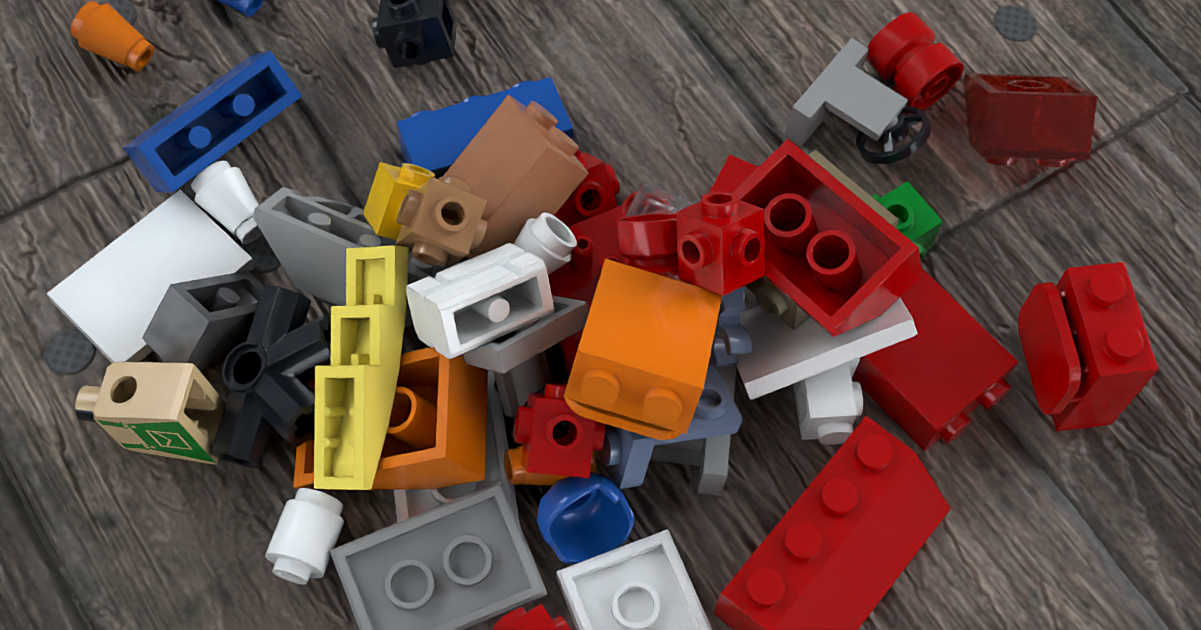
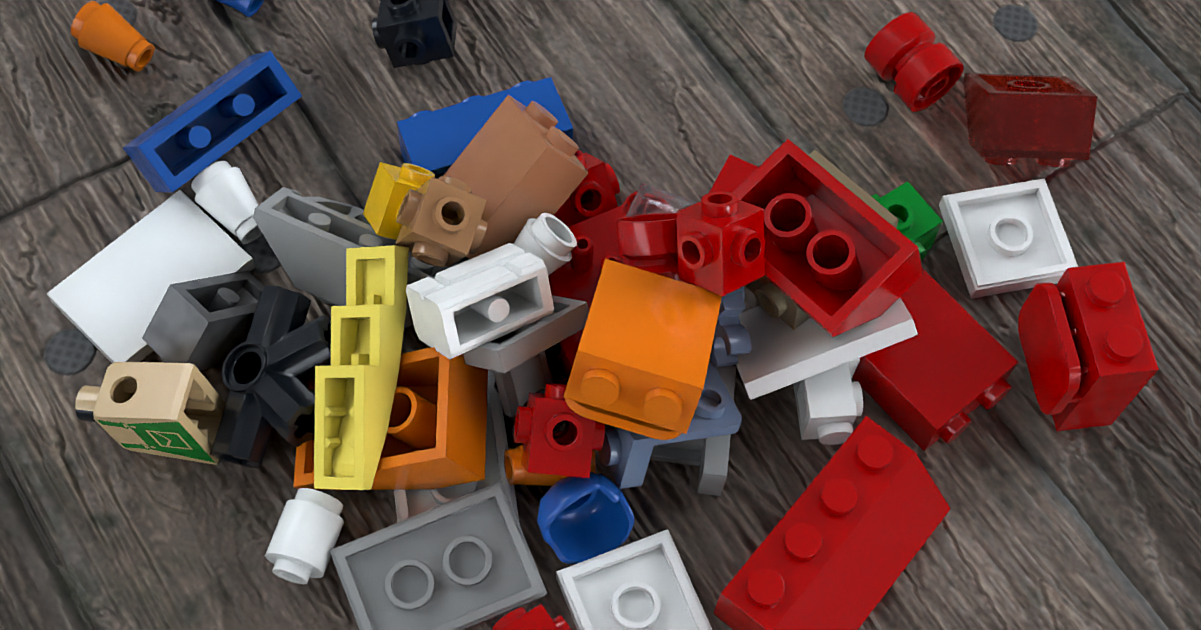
light grey piece [784,38,931,164] -> none
none -> white tile [939,178,1078,299]

